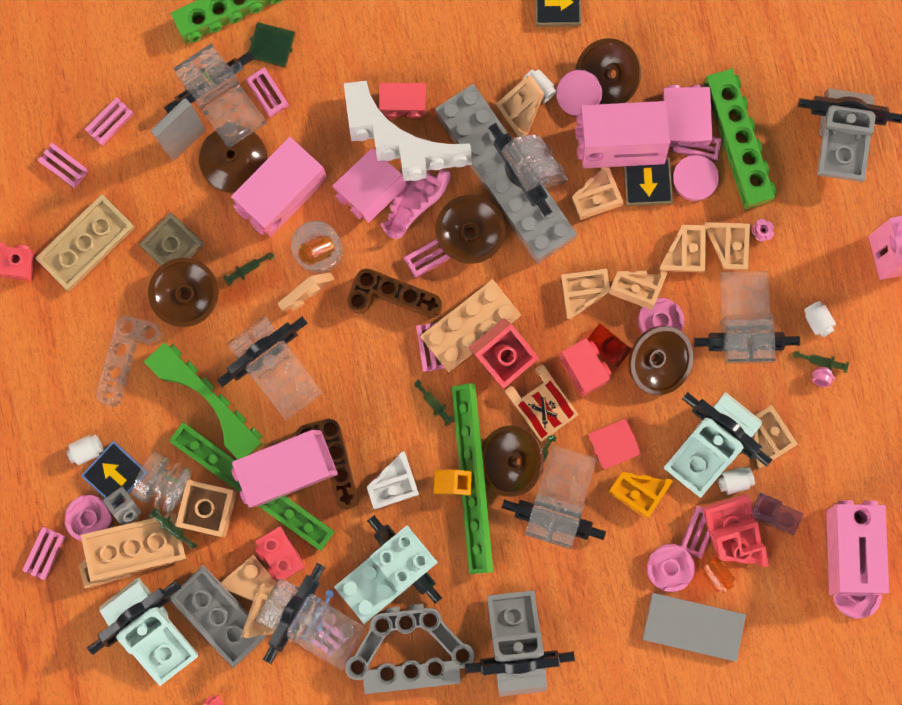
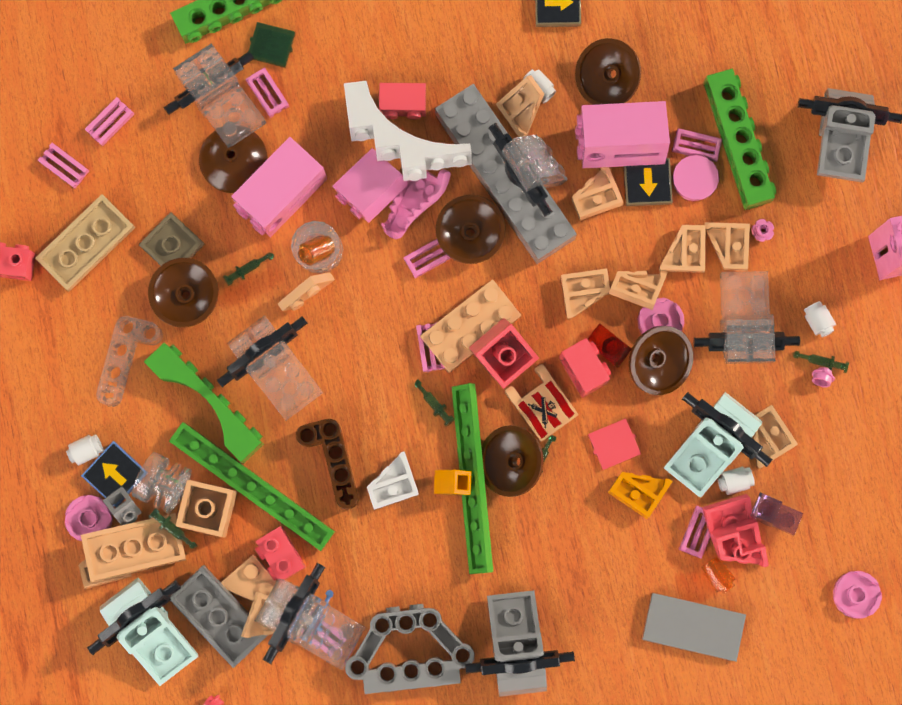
bright pink tile [22,527,66,580] -> none
light grey tile [151,98,206,161] -> none
bright pink brick [231,430,338,508] -> none
light aqua piece [334,515,442,624] -> none
reddish brown beam [347,268,442,318] -> none
clear piece [501,445,606,549] -> none
bright pink tile [556,70,602,116] -> none
bright pink tile [647,544,695,592] -> none
bright pink brick [661,85,712,148] -> none
bright pink brick [826,500,889,596] -> none

